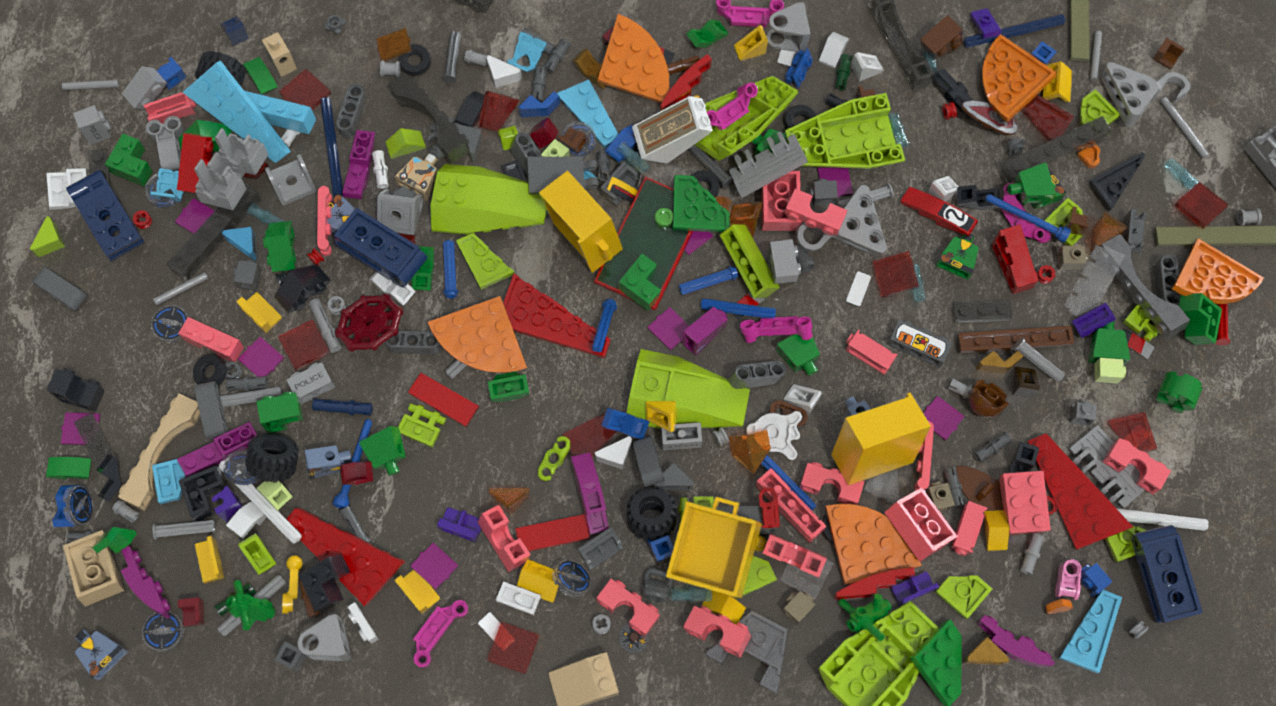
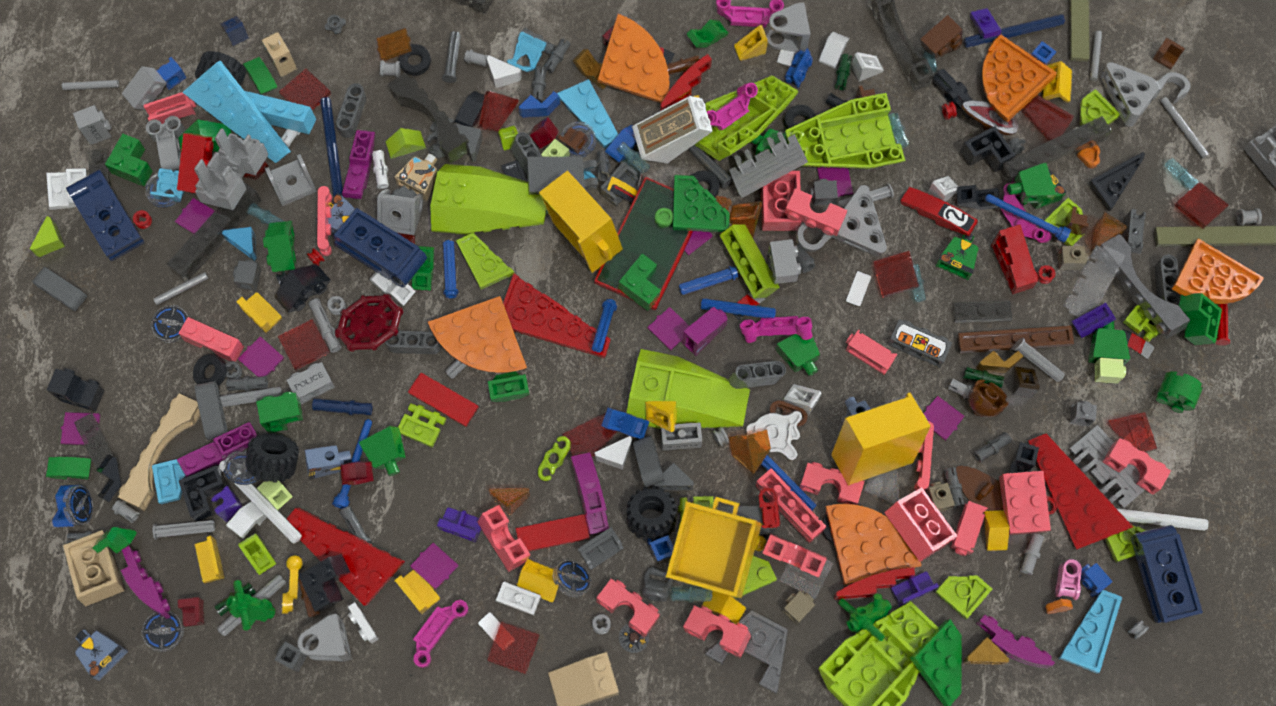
none -> black brick [960,126,1016,173]
none -> dark green pin [963,367,1004,388]

